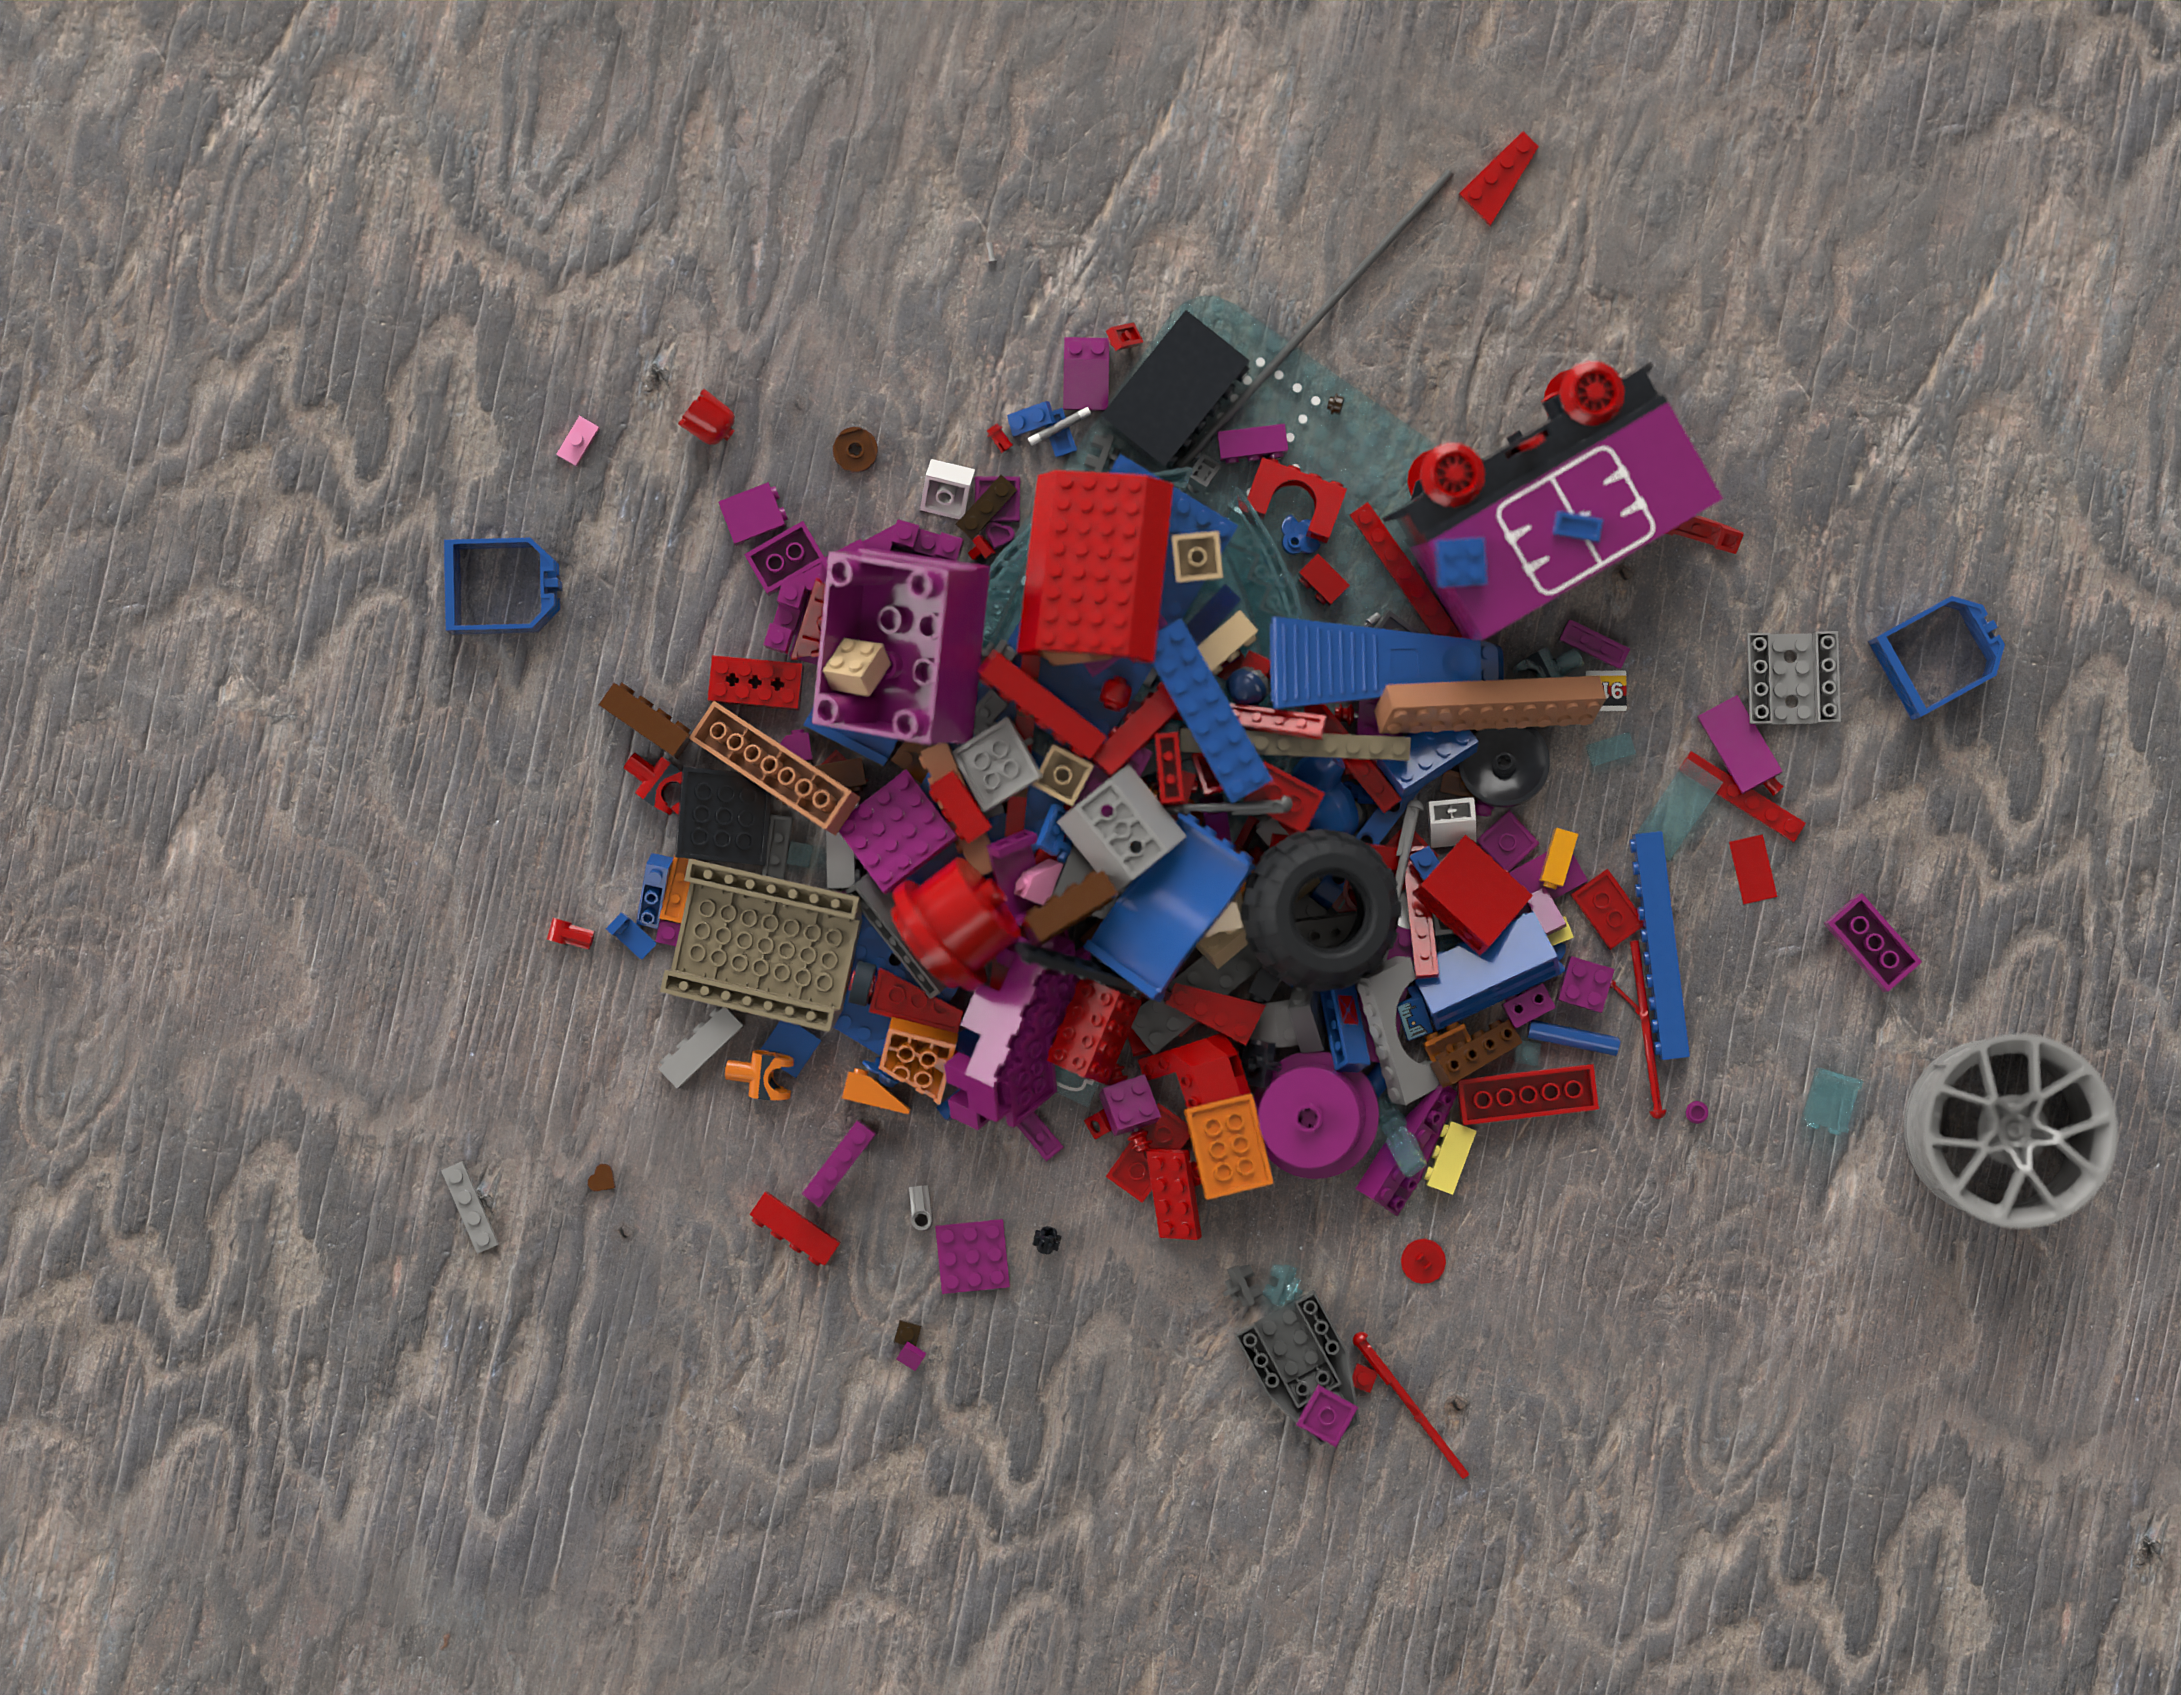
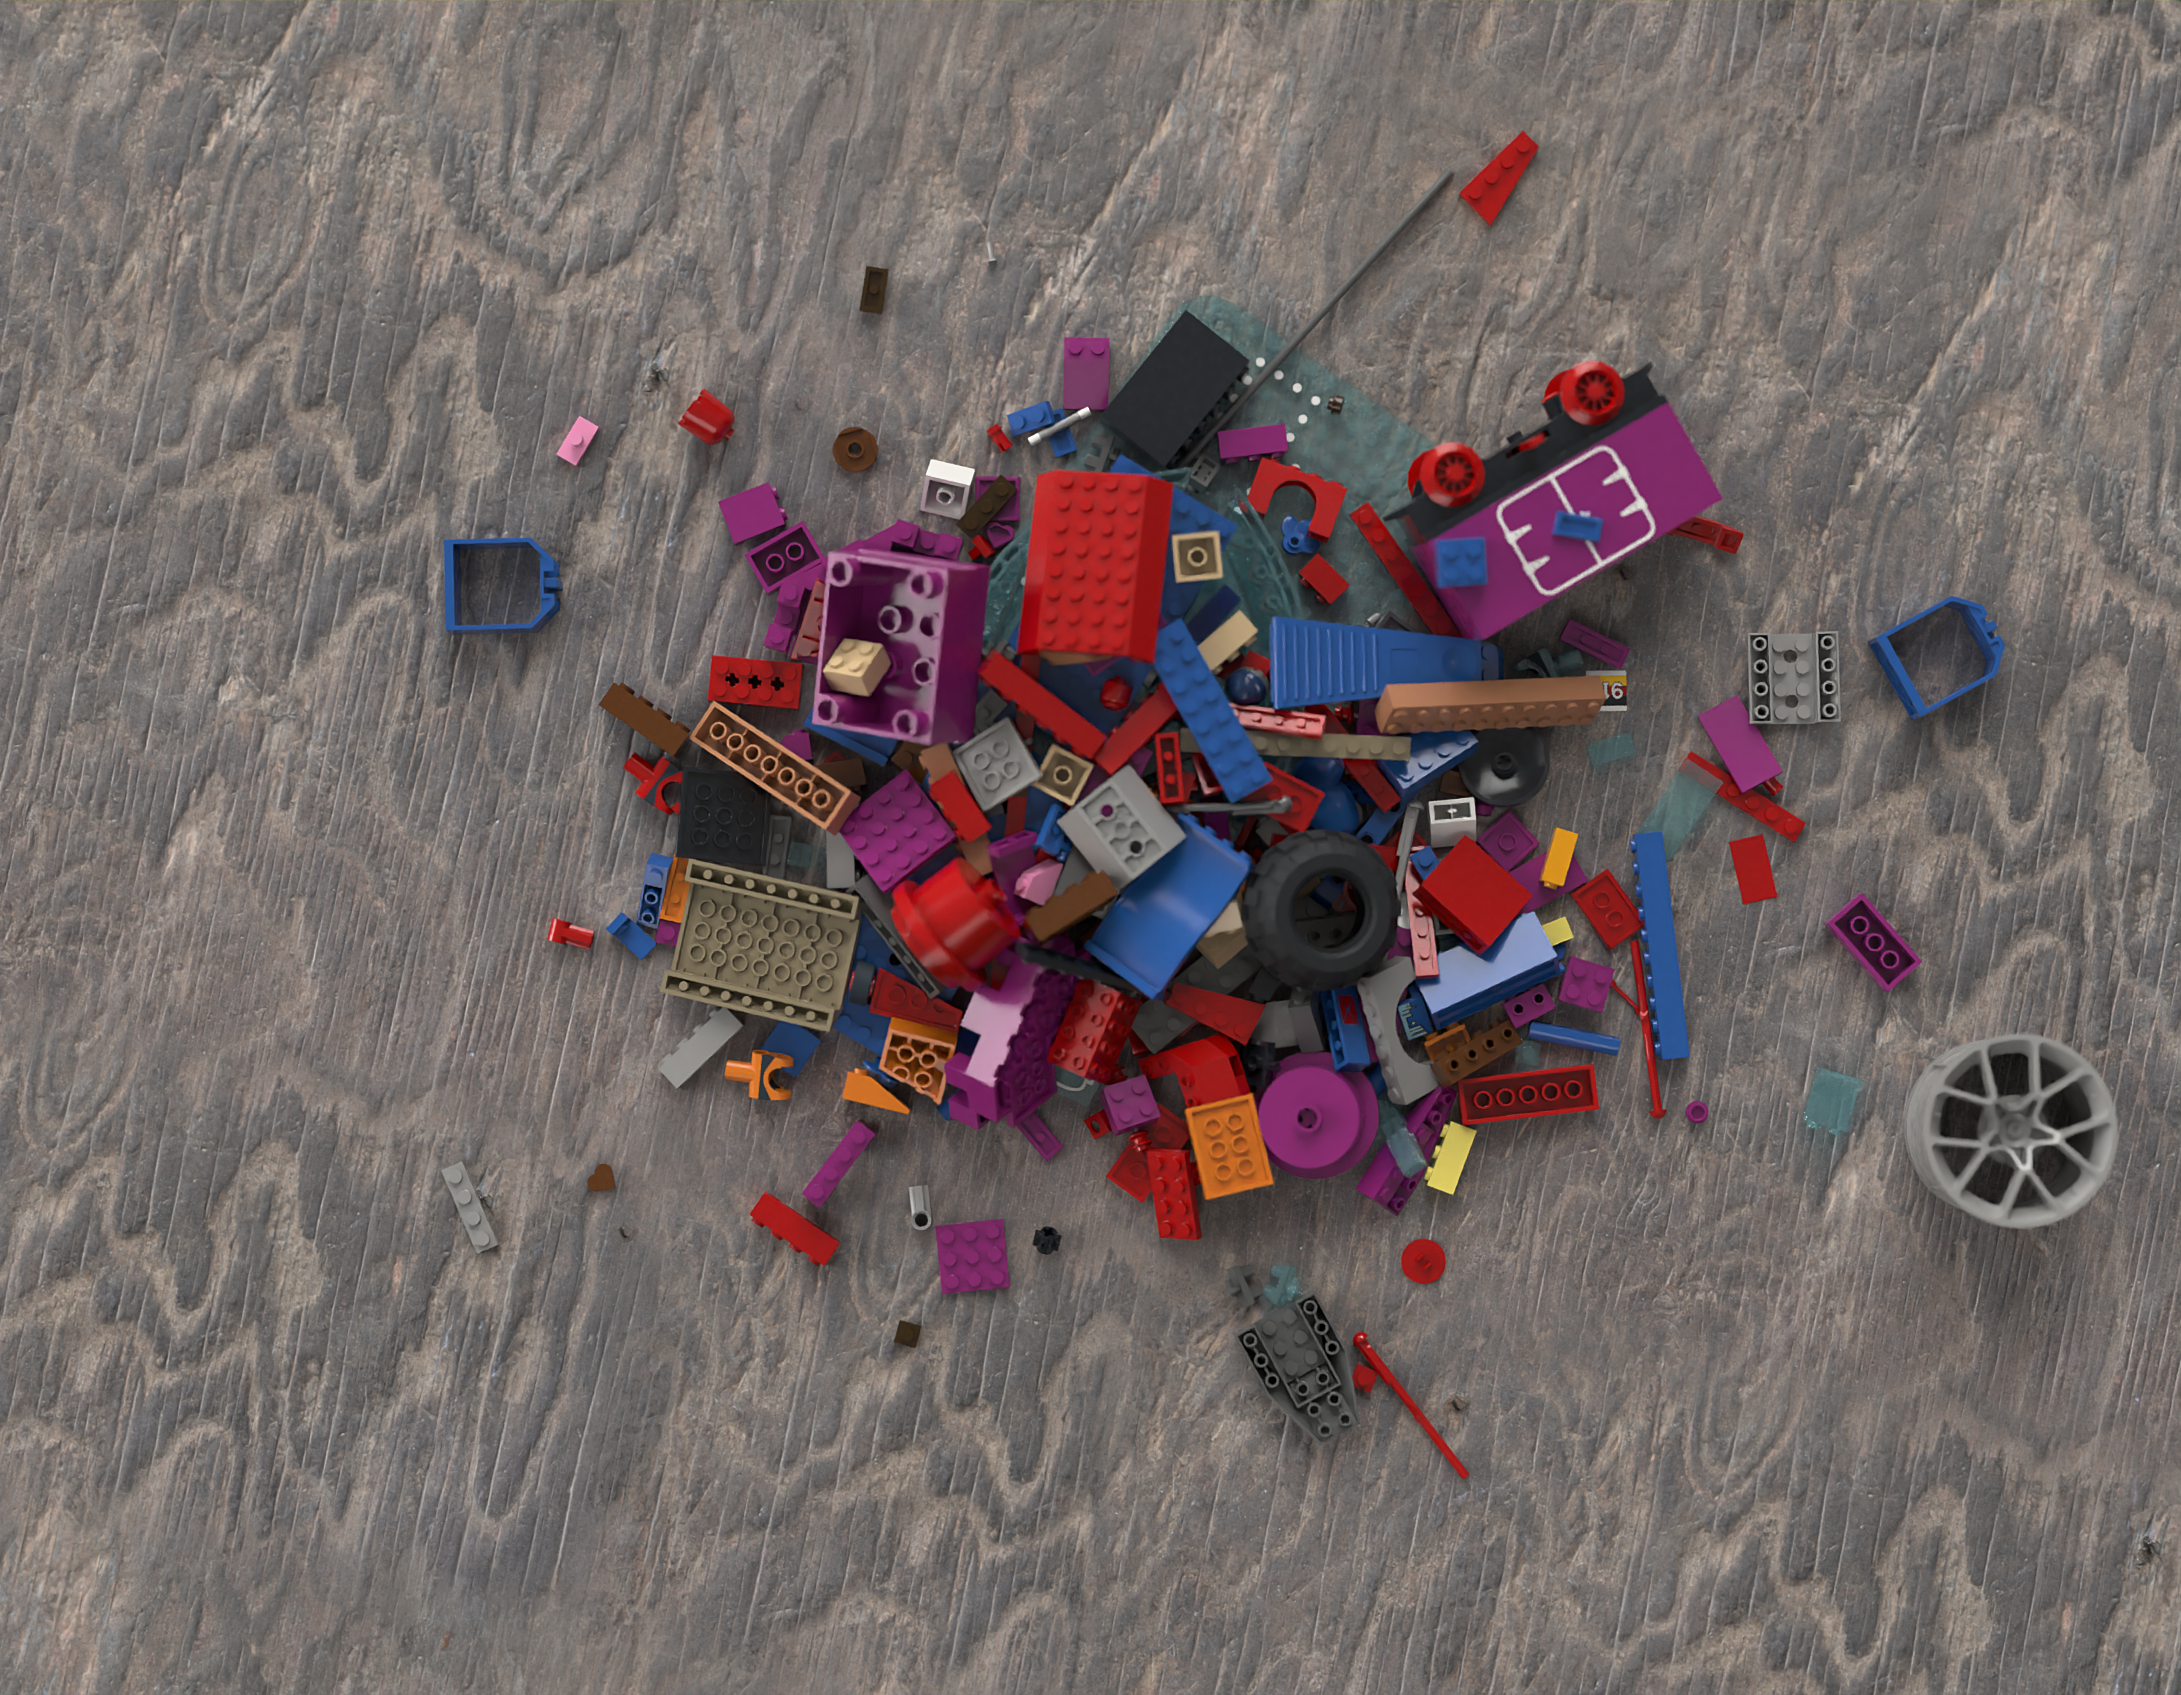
magenta tile [896,1342,927,1371] -> none
red plate [1106,322,1144,351] -> none
magenta tile [1296,1384,1358,1447] -> none
tile [1527,887,1567,936] -> none
none -> dark brown plate [859,266,889,315]

